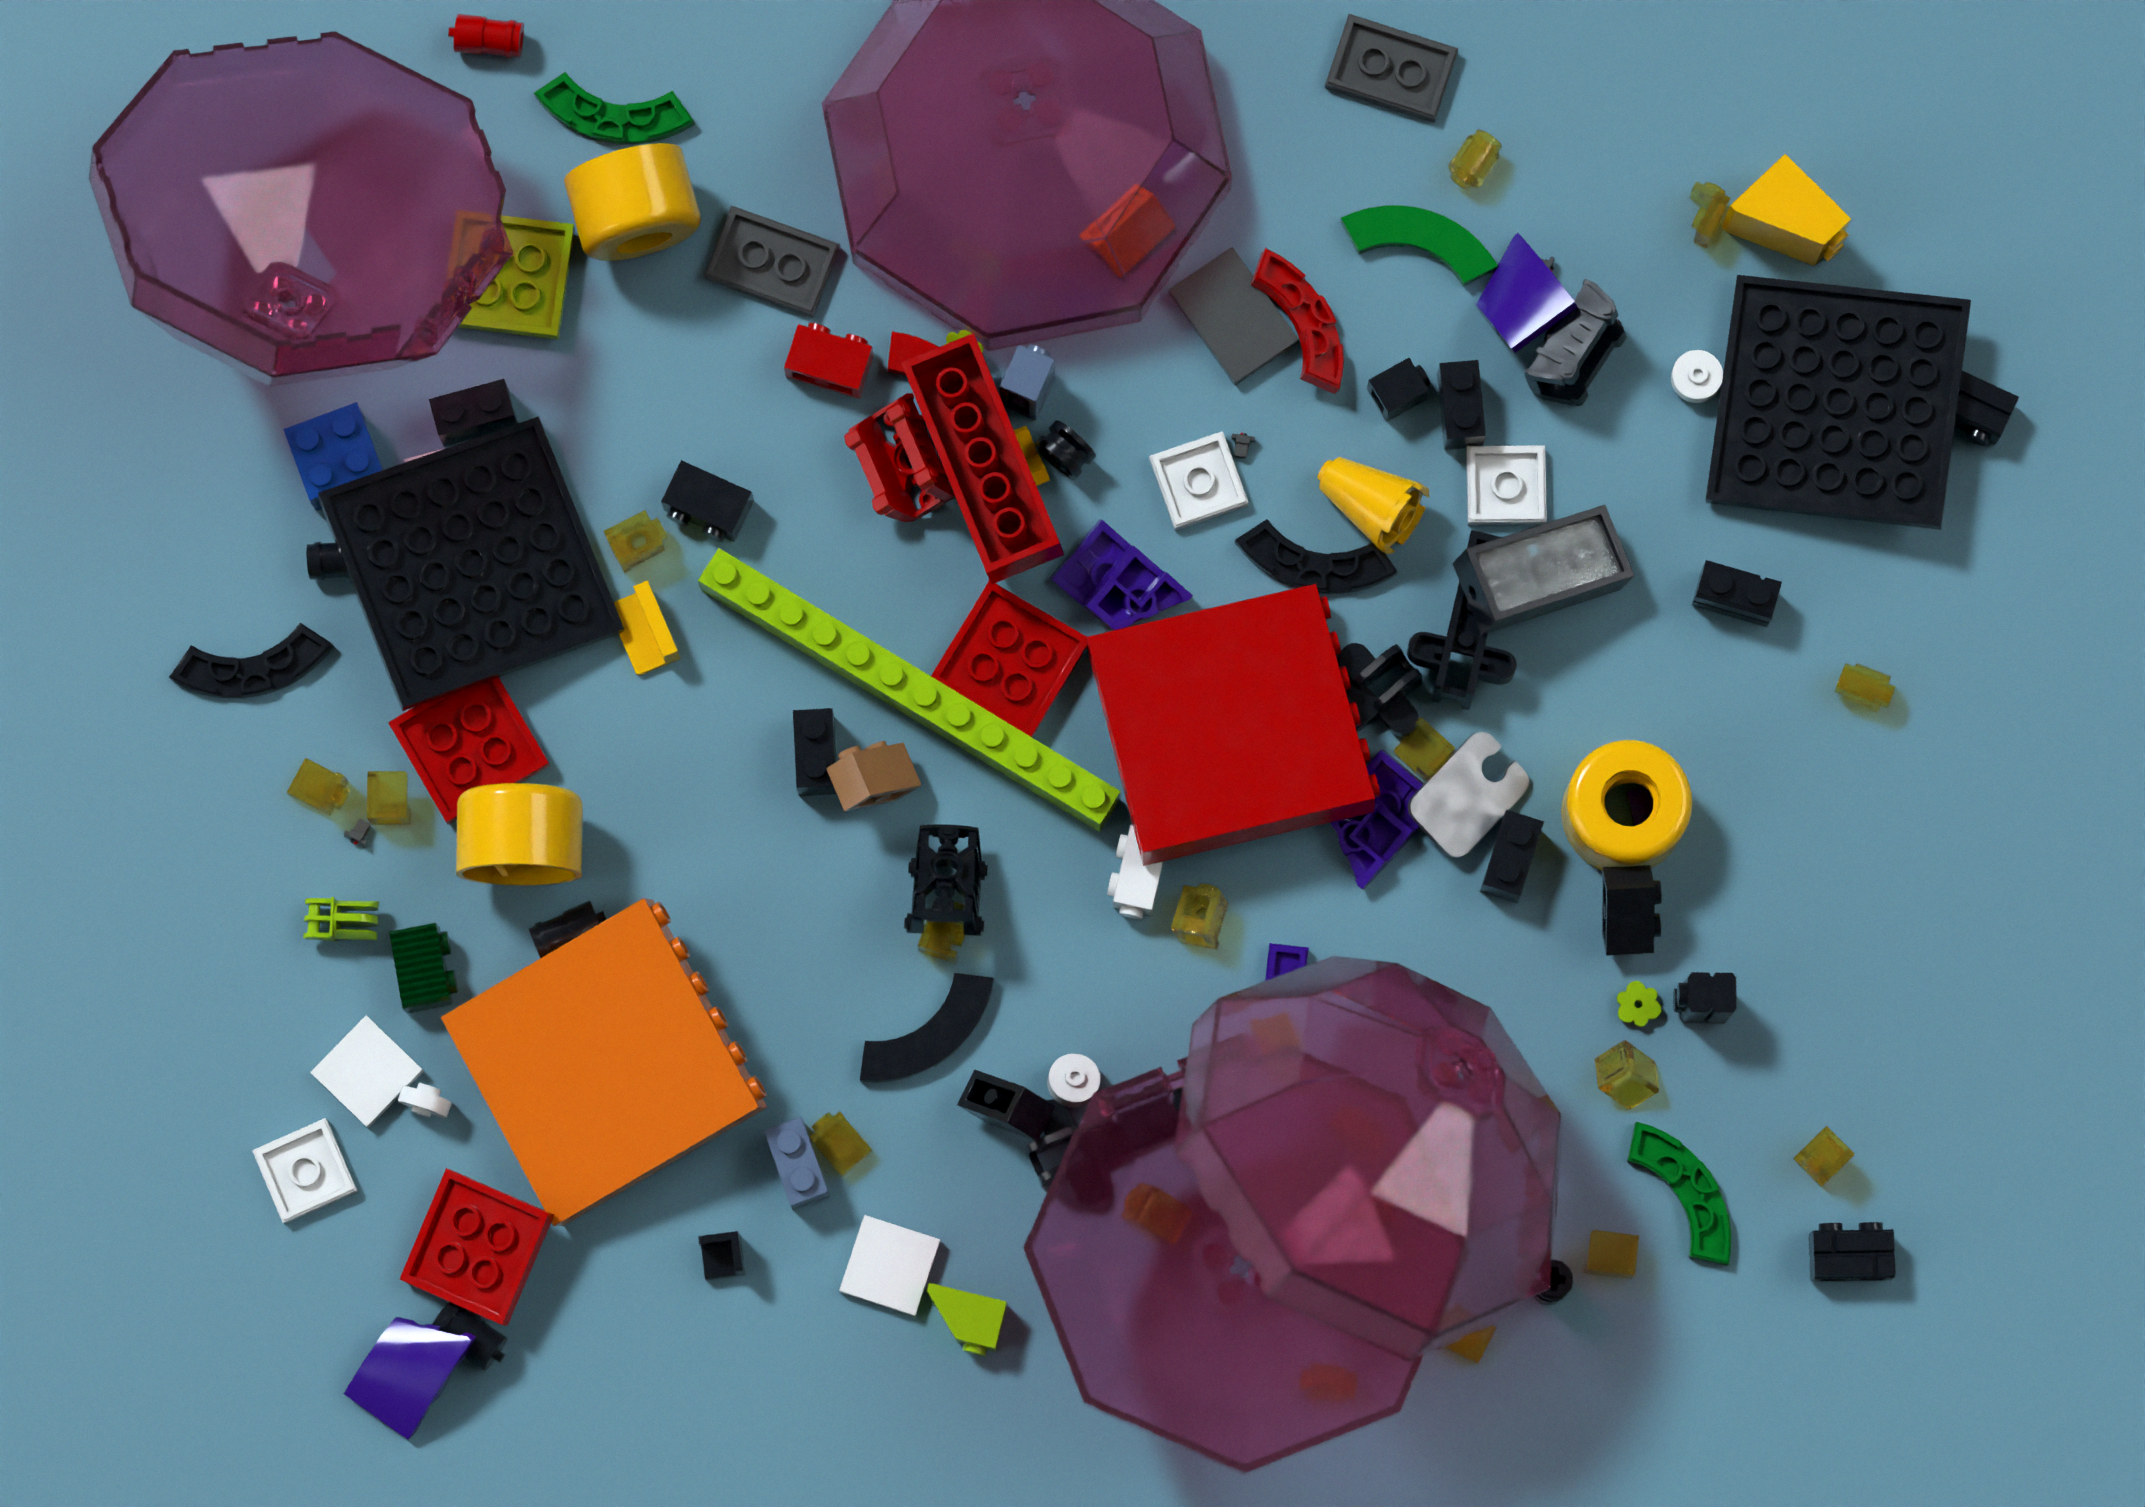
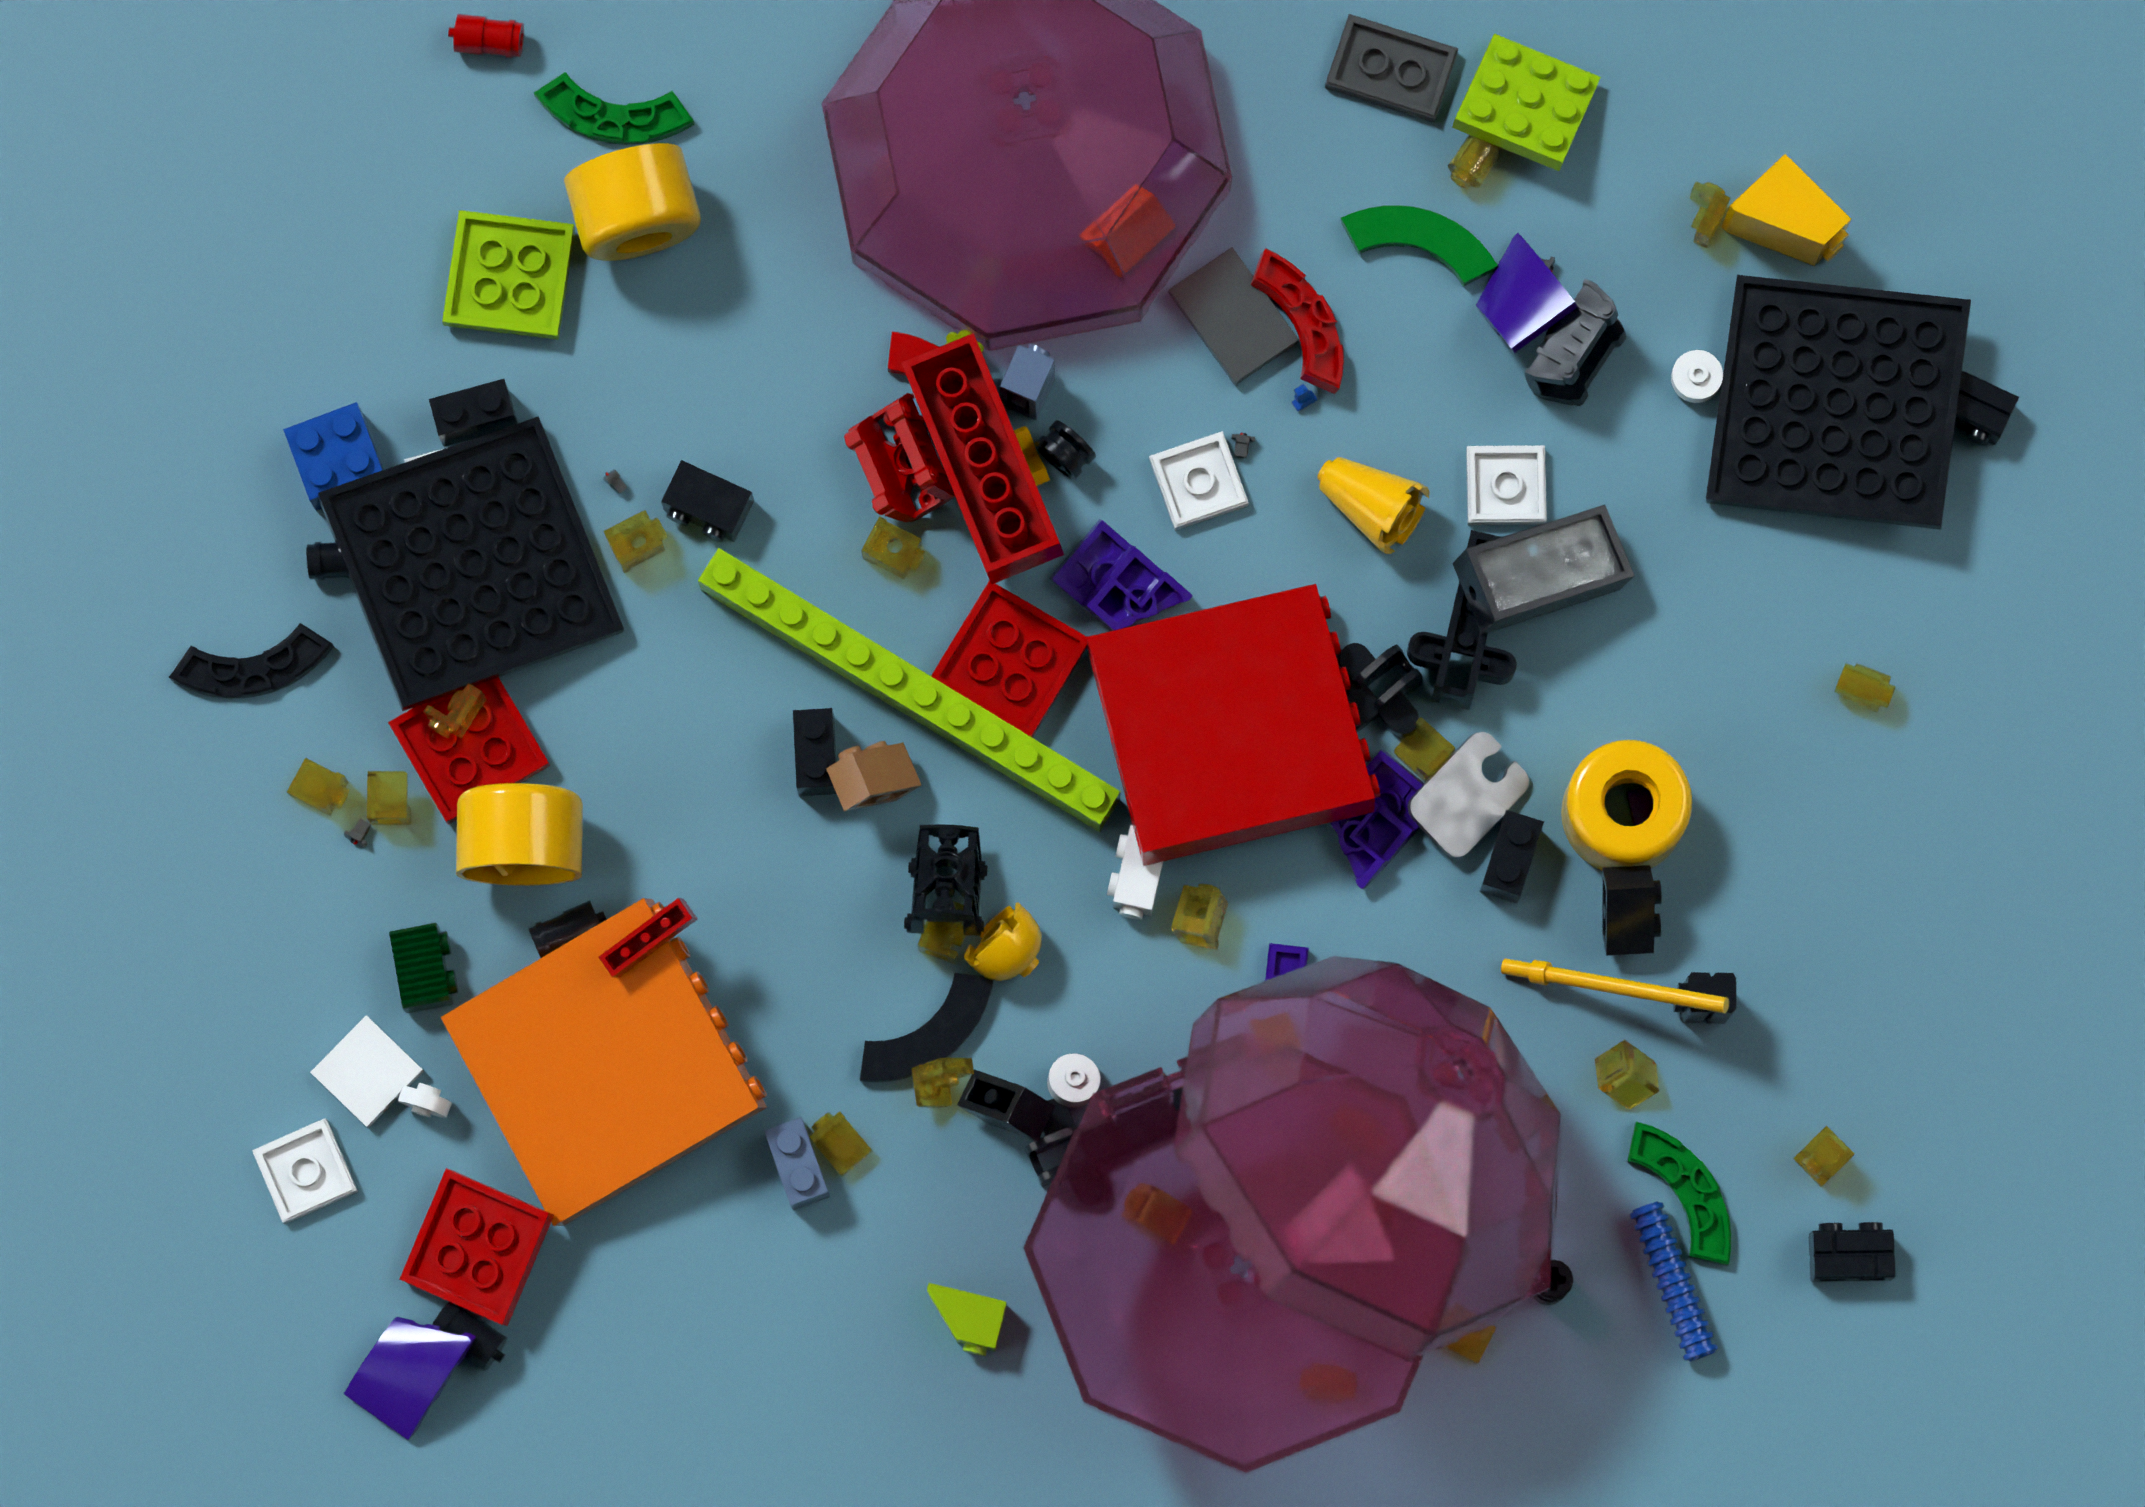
clear pink windscreen [89,31,513,387] -> none
lime arm [303,897,379,942] -> none
yellow panel [614,580,681,676] -> none
black panel [698,1231,746,1281] -> none
dark grey tile [704,205,840,318] -> none
red brick [784,323,874,399] -> none
white tile [839,1215,941,1317] -> none
black tile [1235,519,1398,594] -> none
black brick [1367,358,1431,422] -> none
black brick [1437,360,1486,450] -> none
clear yellow panel [1584,1230,1639,1279] -> none
lime plant [1616,981,1661,1027] -> none
black brick [1692,560,1782,627] -> none
none -> clear yellow bracket [424,683,487,739]
none -> red piece [599,898,698,978]
none -> dark grey piece [603,470,627,494]
none -> clear yellow brick [861,516,925,579]
none -> clear yellow bracket [911,1058,974,1107]
none -> yellow cylinder [964,902,1042,981]
none -> blue piece [1292,384,1318,411]
none -> lime plate [1452,34,1601,171]
none -> yellow bar [1501,958,1729,1013]
none -> blue piece [1629,1201,1718,1362]

